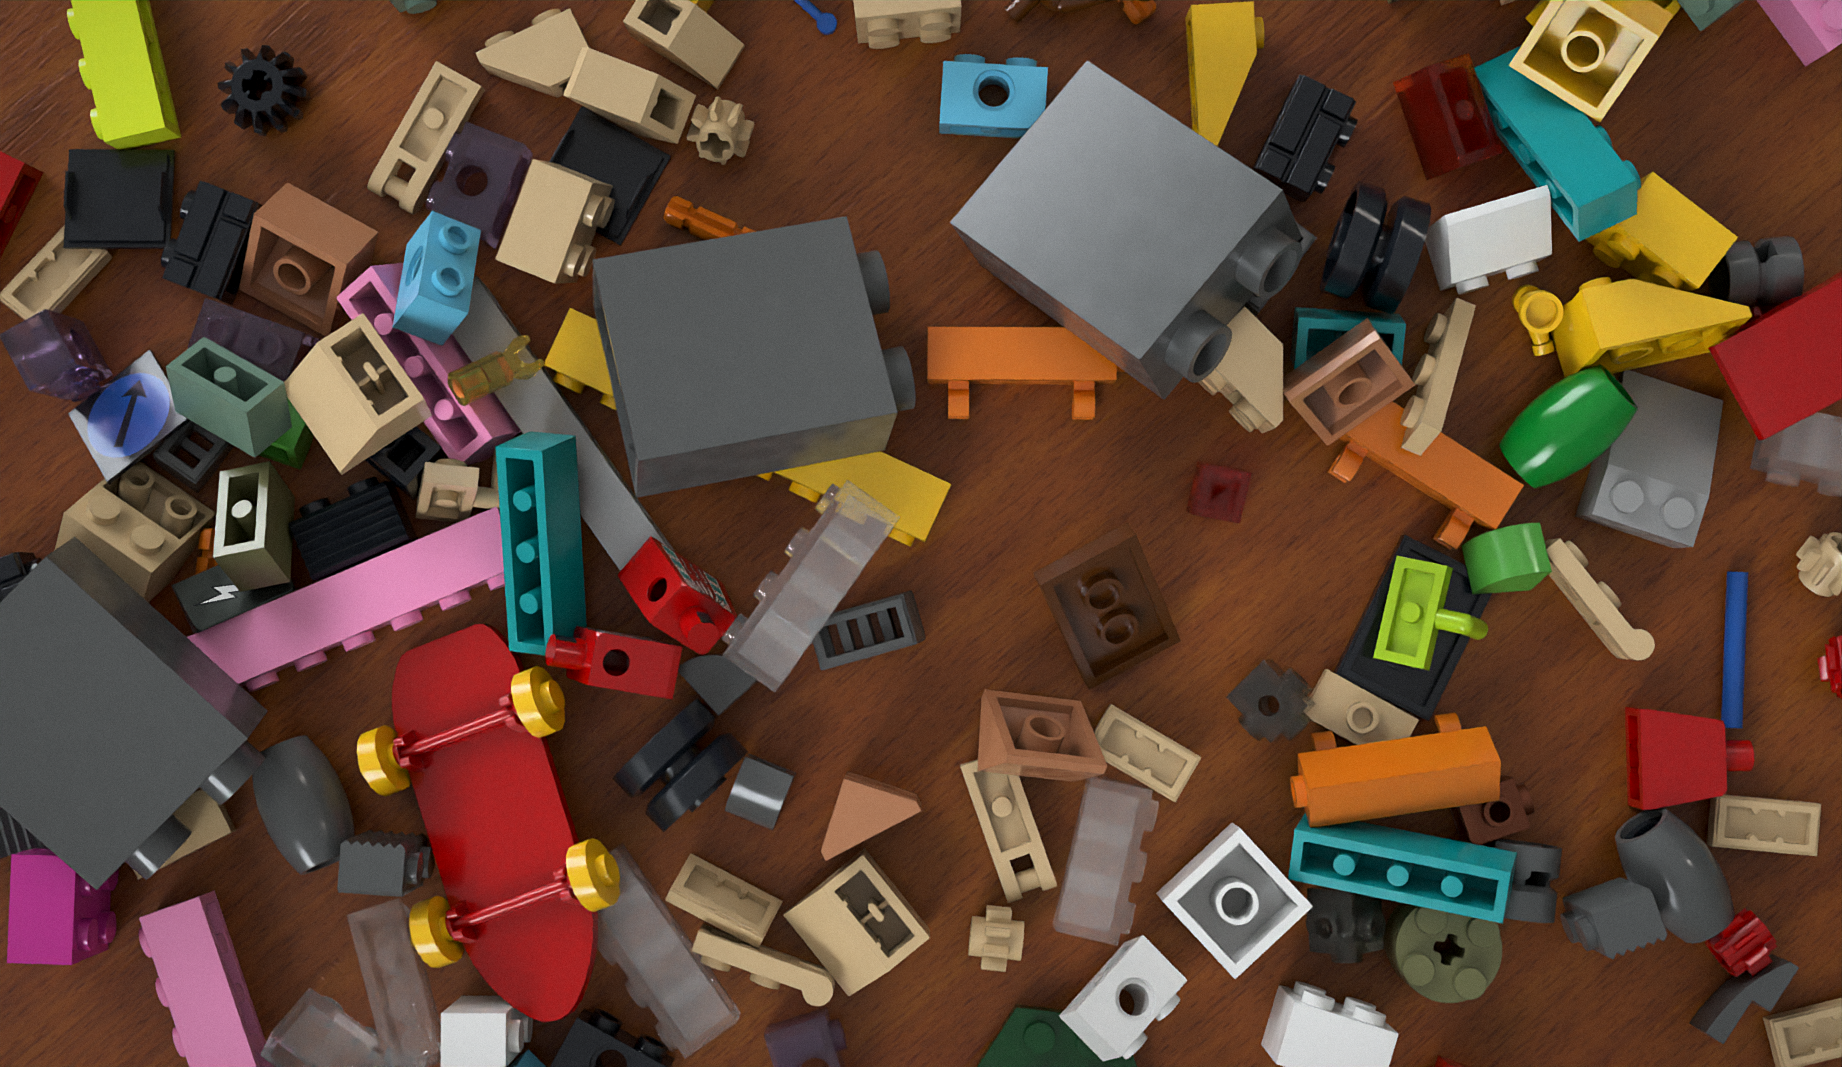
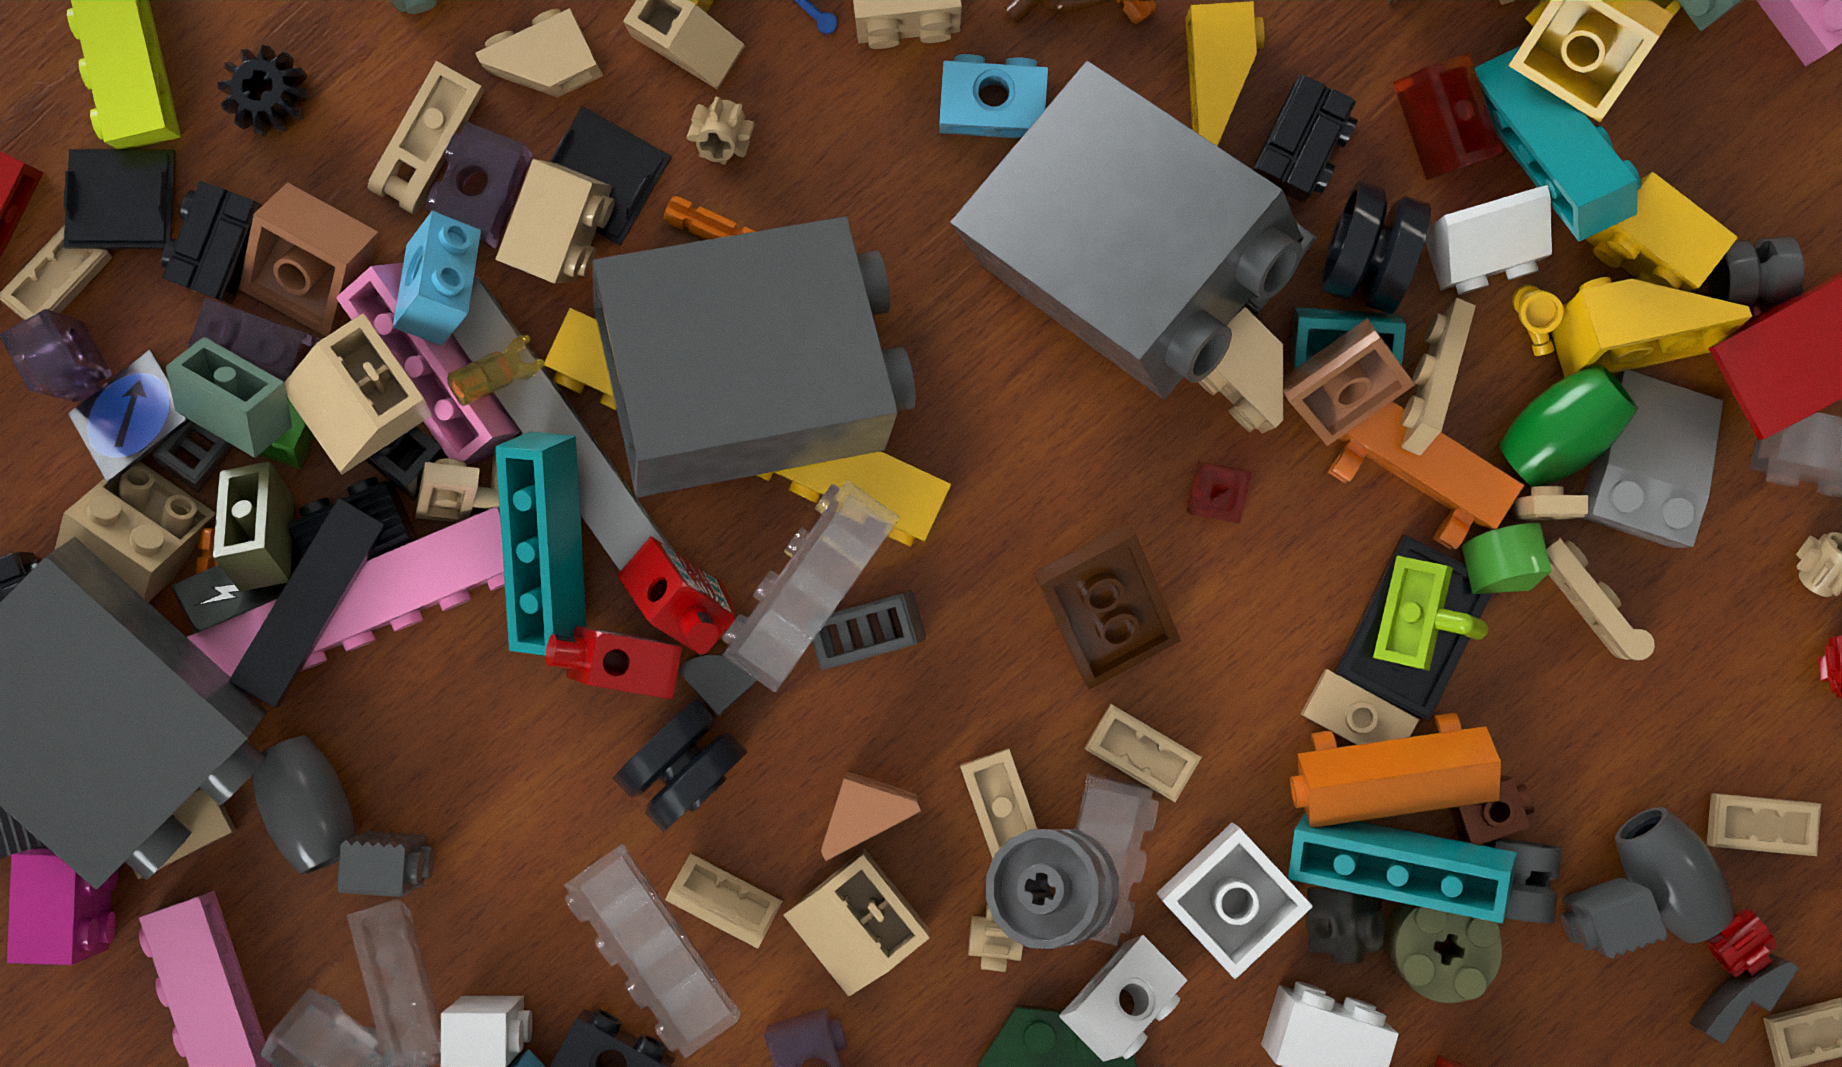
red piece [357,624,620,1022] -> none
tan slope [563,47,696,144] -> none
tan plate [691,924,835,1007] -> none
dark grey brick [725,753,796,831] -> none
orange brick [927,327,1125,420] -> none
nougat slope [977,689,1107,782] -> none
clear smoke brick [1226,659,1316,743] -> none
red torso [1625,707,1754,810] -> none
blue bar [1721,572,1748,728] -> none
none -> black tile [229,498,388,708]
none -> flat silver wheel [986,829,1119,949]
none -> tan plate [1508,486,1588,521]

